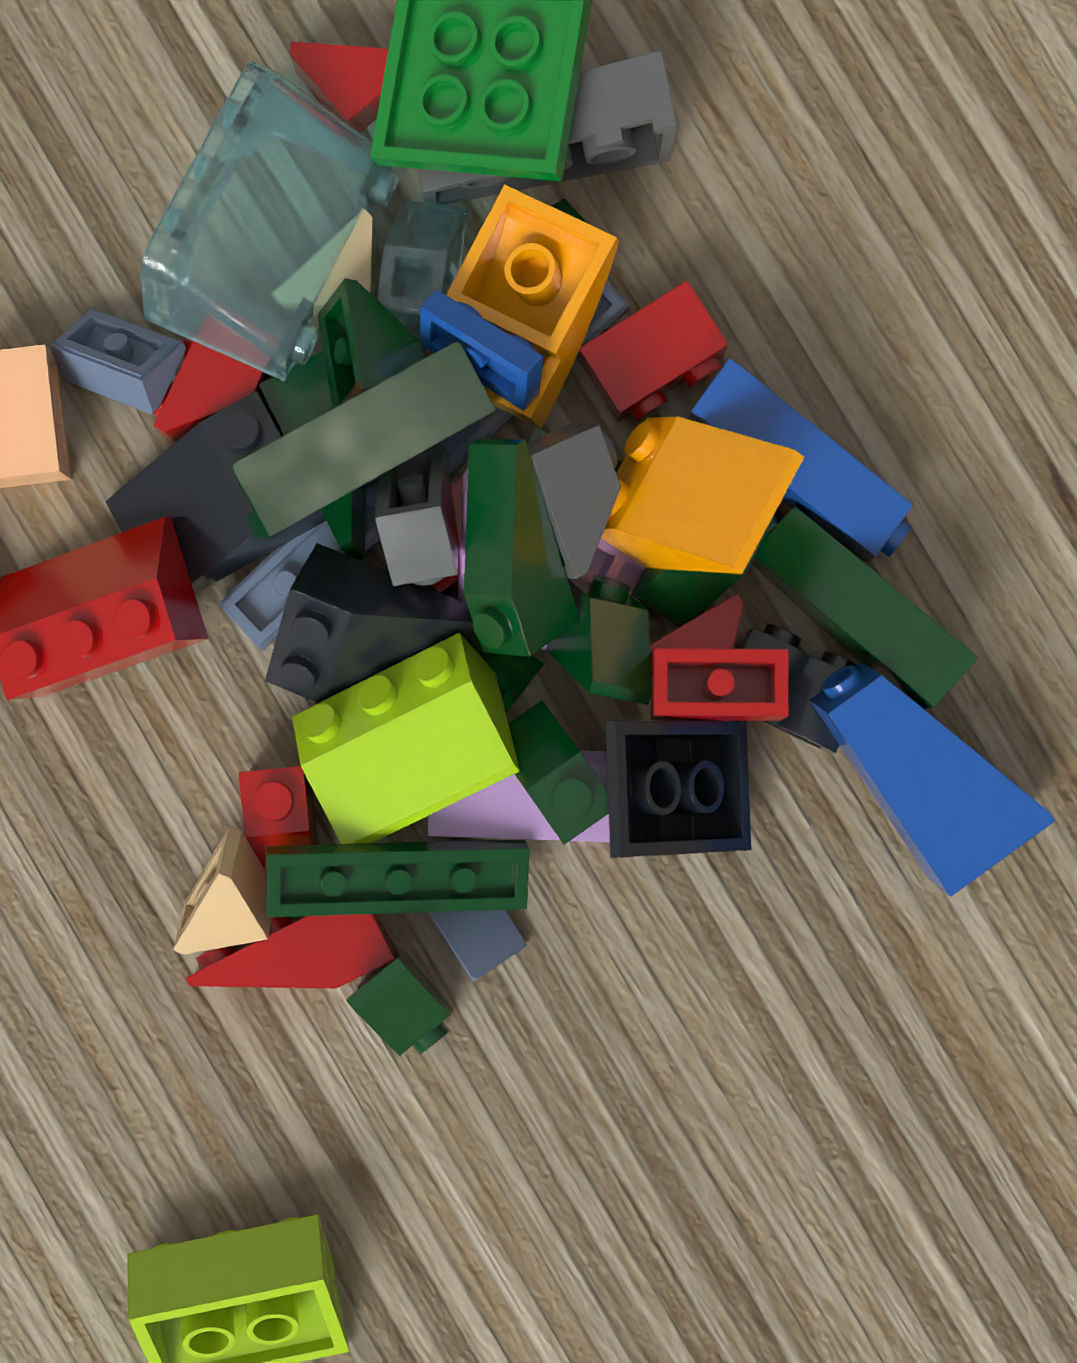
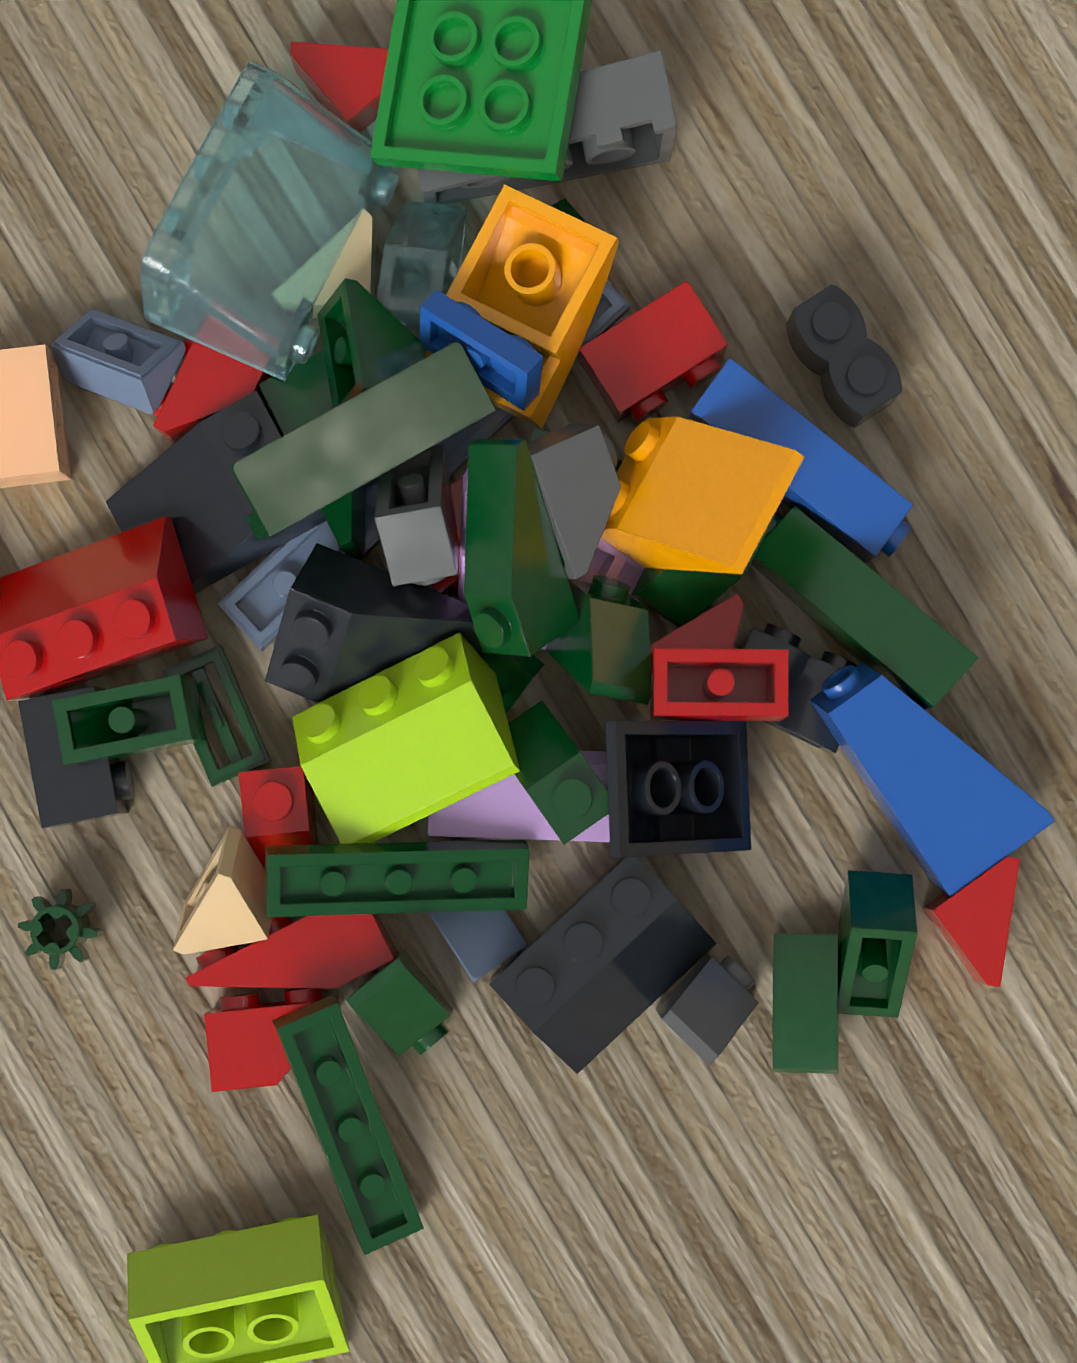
none -> black brick [18,686,135,828]
none -> dark green gear [18,889,103,970]
none -> dark green slope [52,675,207,765]
none -> dark green tile [162,645,272,787]
none -> red slope [204,988,340,1092]
none -> dark green plate [272,995,424,1255]
none -> black slope [489,857,717,1074]
none -> dark grey slope [655,953,759,1066]
none -> dark green slope [773,934,839,1074]
none -> black brick [786,284,902,428]
none -> dark green slope [838,870,917,1018]
none -> red slope [923,857,1020,987]

